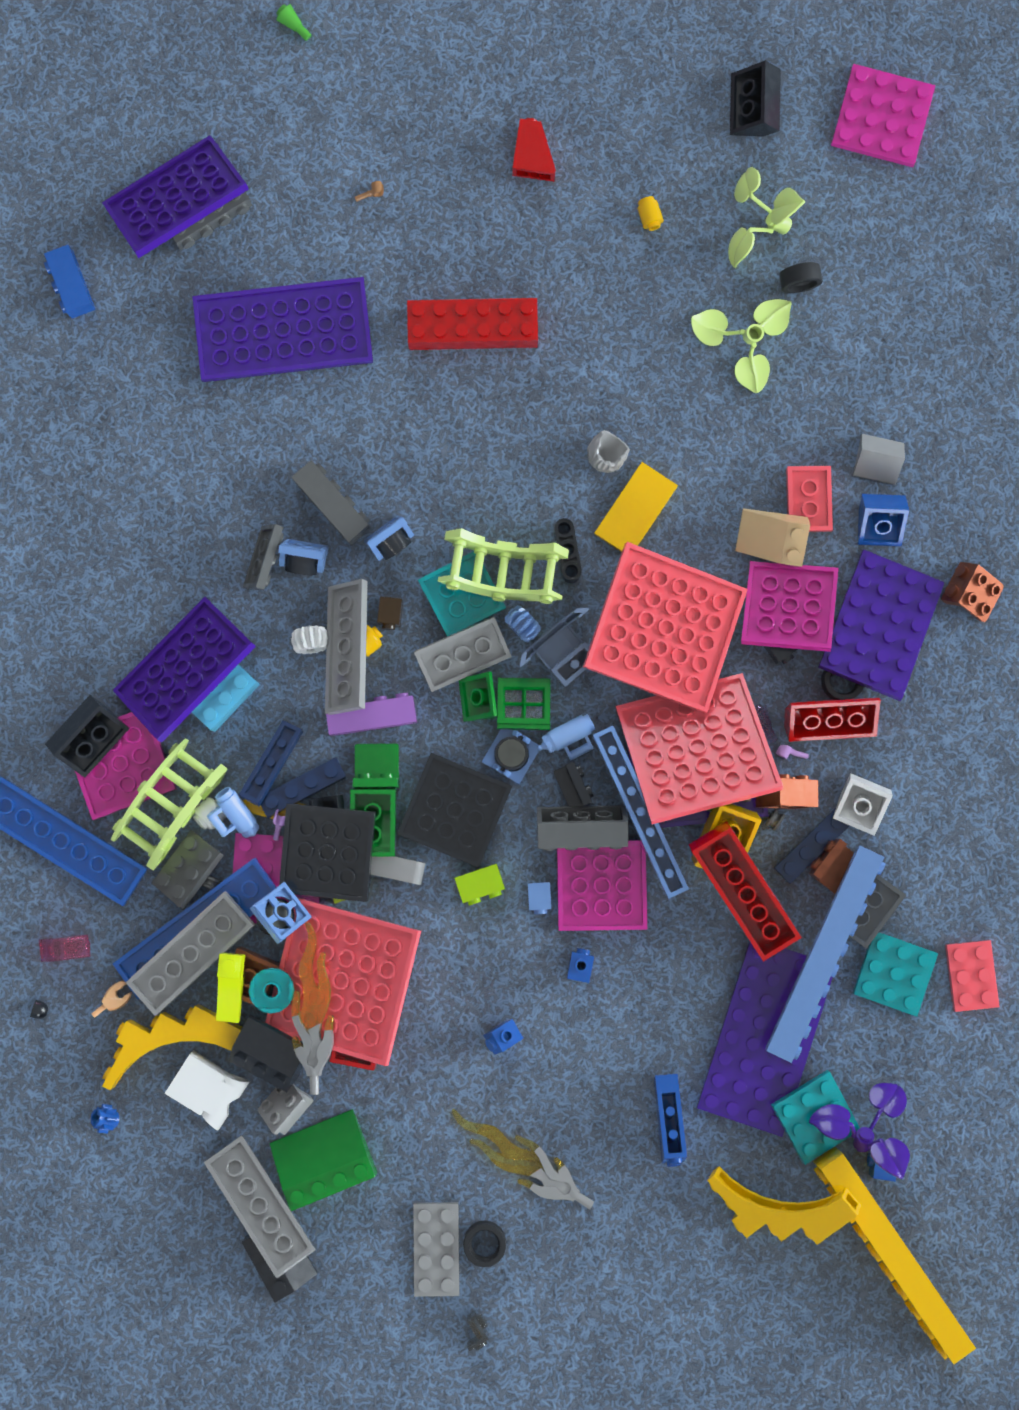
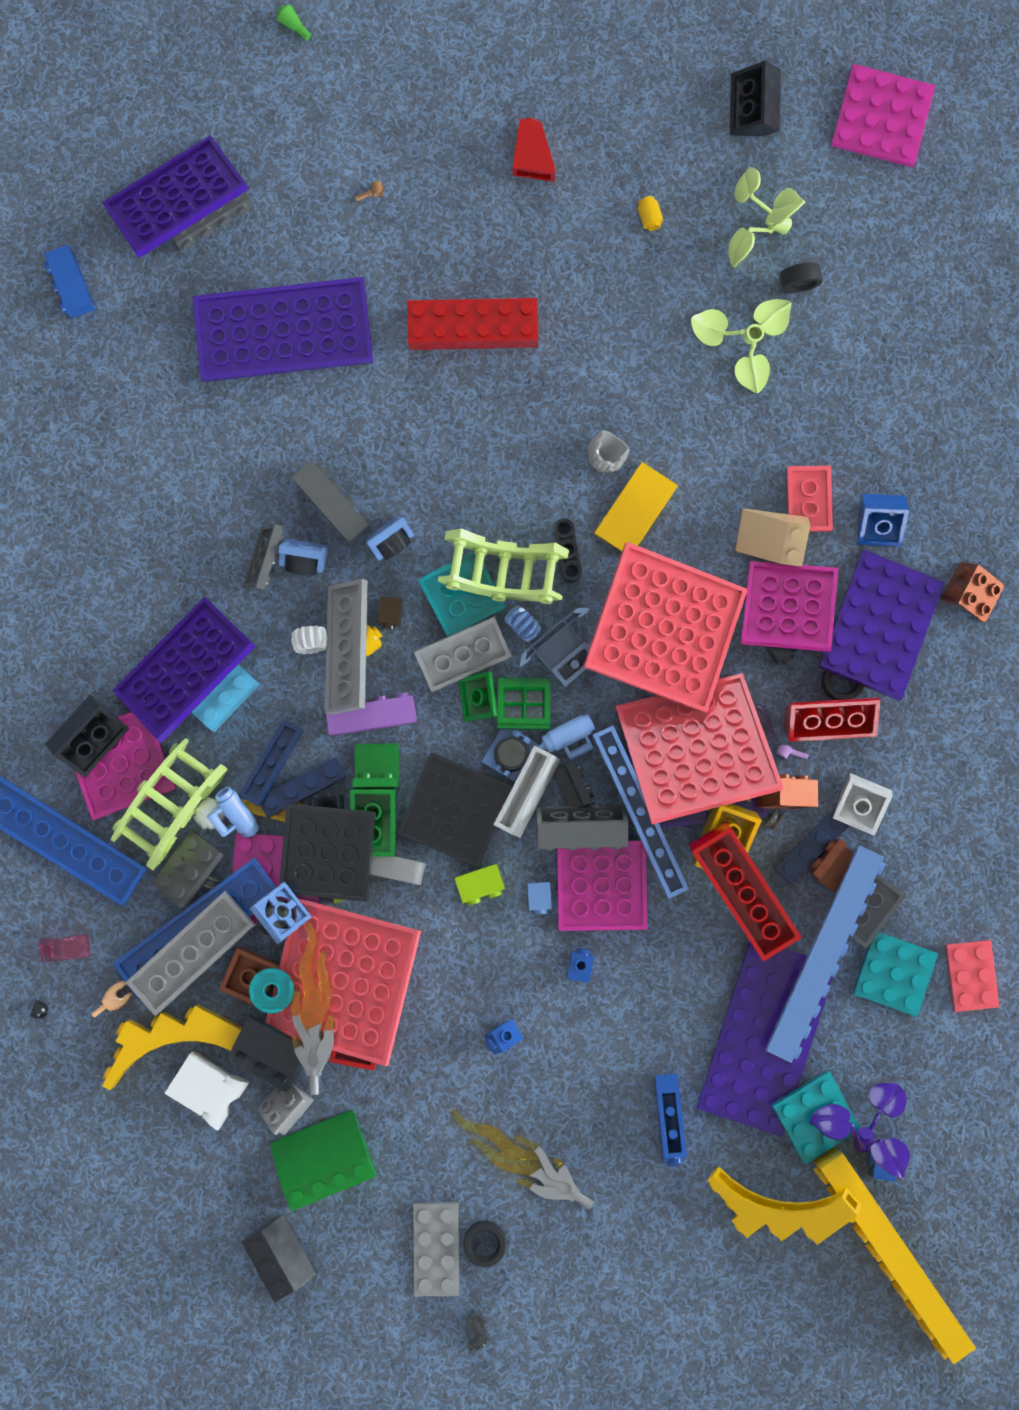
blue gear [91,1104,119,1134] -> none
light grey plate [204,1135,316,1278] -> none
neon yellow slope [216,953,245,1023] -> none
lavender hand [273,809,285,841] -> none
light grey slope [853,434,905,485] -> none
none -> white brick [494,746,560,838]

